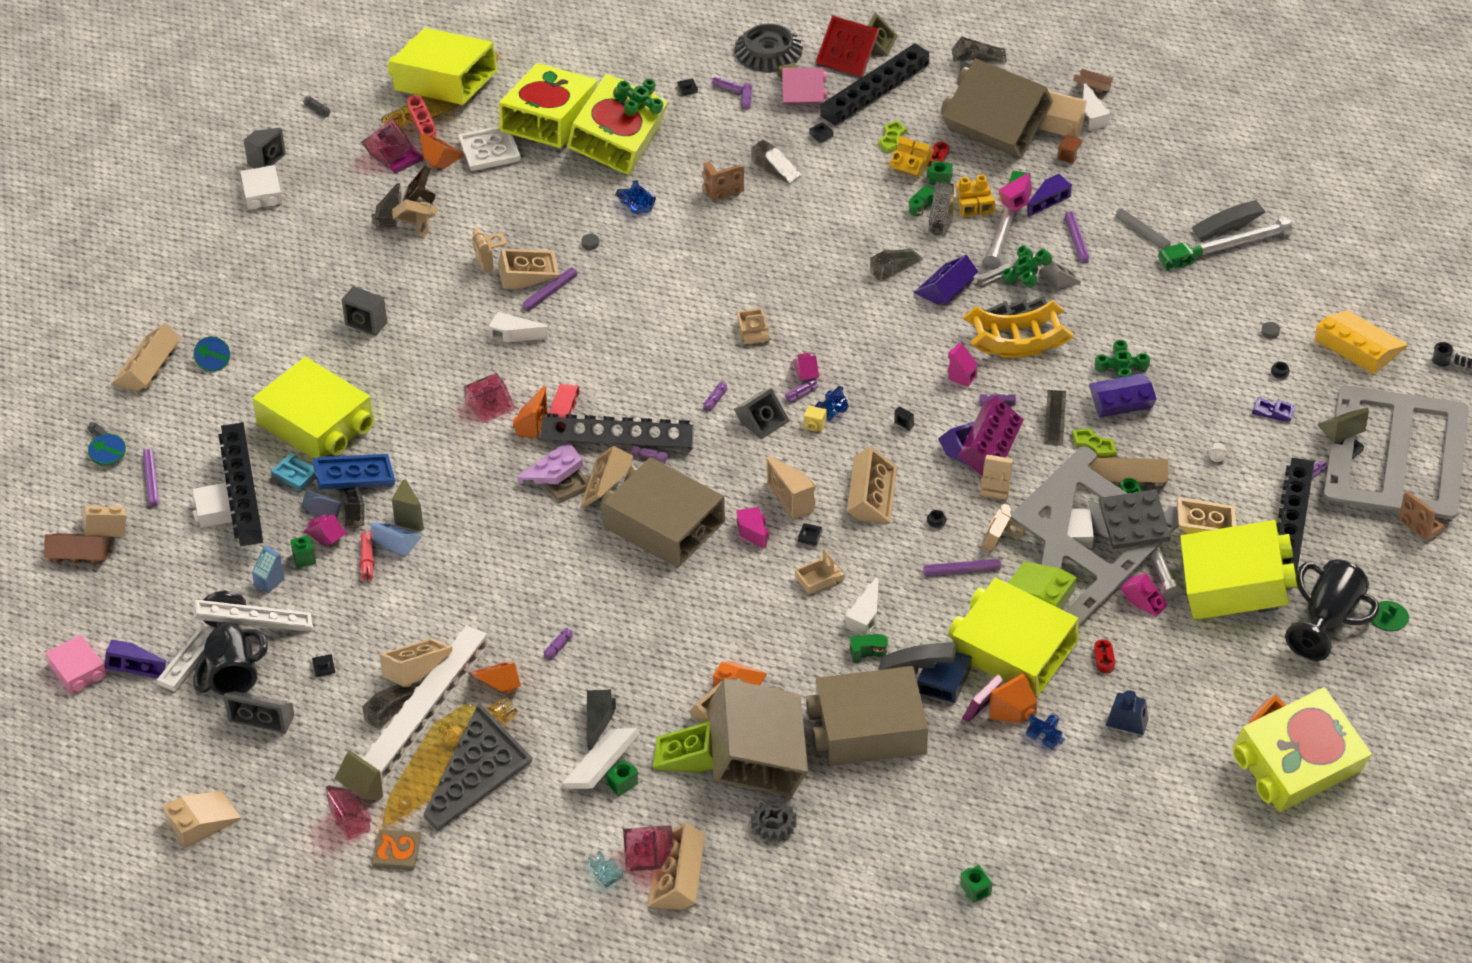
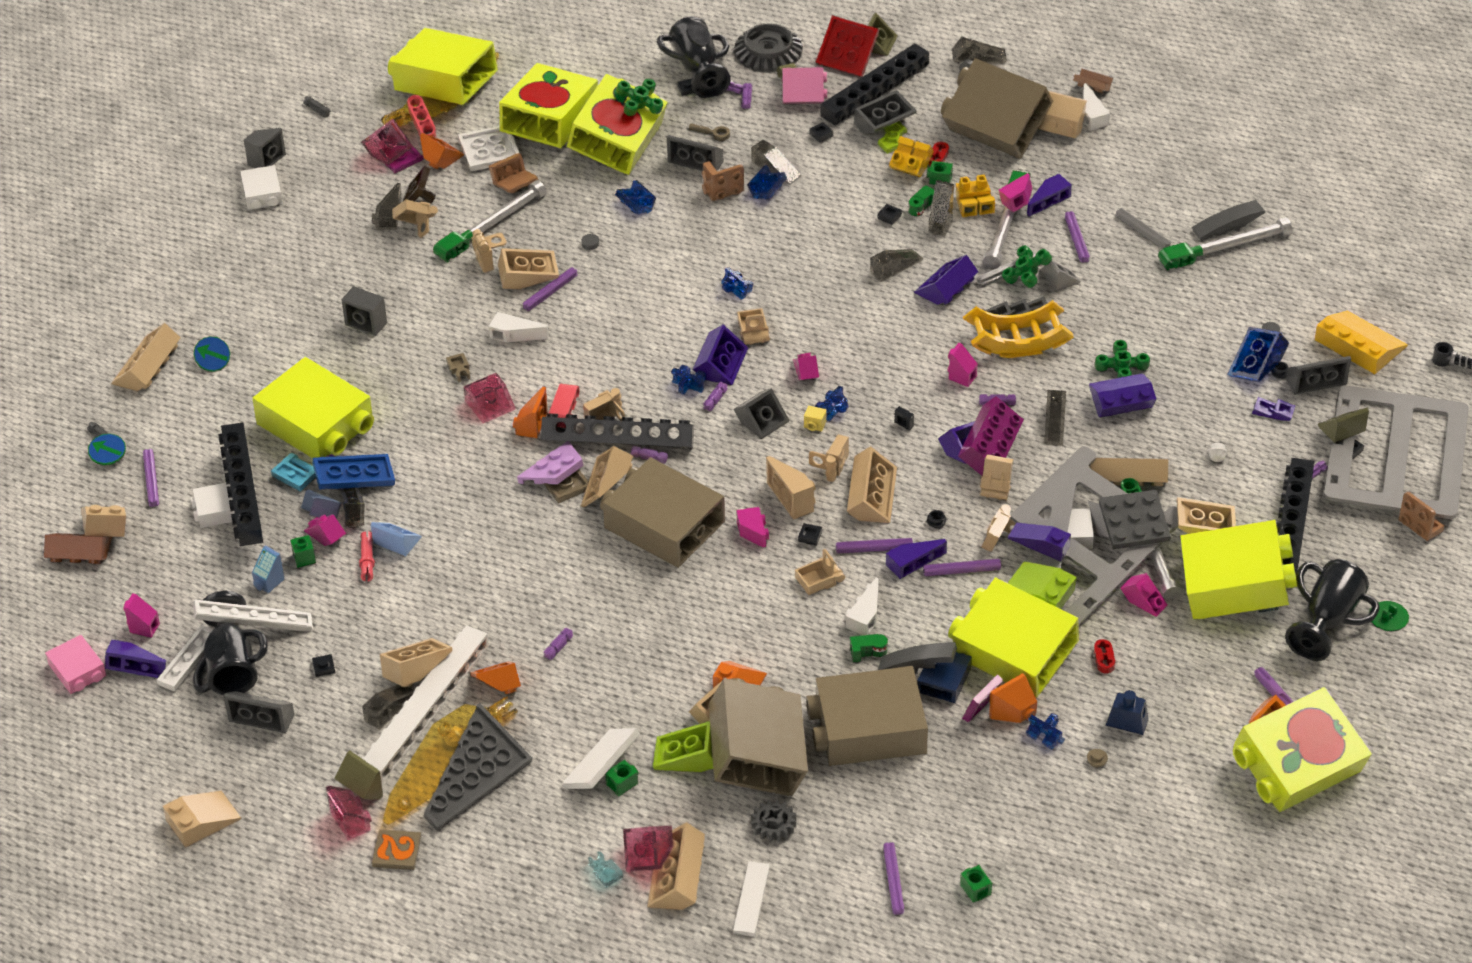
olive slope [392,479,424,531] -> none
pearl dark grey slope [587,689,616,750] -> none
medium lavender axle [785,379,818,402] -> none
dark orange panel [1058,135,1082,164] -> none
lime tile [1072,428,1117,458] -> none
none -> dark pink slope [123,593,160,638]
none -> piece [433,180,546,262]
none -> dark tan plate [446,353,471,382]
none -> medium nougat bracket [489,153,538,193]
none -> tan piece [583,388,625,421]
none -> black piece [657,16,731,99]
none -> dark grey slope [667,135,724,171]
none -> clear blue hips [671,364,706,395]
none -> dark tan piece [689,123,730,141]
none -> dark purple slope [692,324,748,385]
none -> clear blue hips [721,267,754,300]
none -> white tile [733,861,770,937]
none -> clear blue bracket [747,165,787,199]
none -> tan piece [809,434,849,482]
none -> medium lavender axle [836,538,913,554]
none -> dark grey slope [854,90,917,134]
none -> black plate [877,204,902,225]
none -> medium lavender axle [883,842,904,915]
none -> dark purple slope [886,539,947,579]
none -> dark purple slope [1008,523,1071,562]
none -> dark tan plate [1087,749,1108,767]
none -> clear blue slope [1227,327,1289,382]
none -> medium lavender axle [1254,667,1293,705]
none -> dark grey slope [1286,356,1351,395]

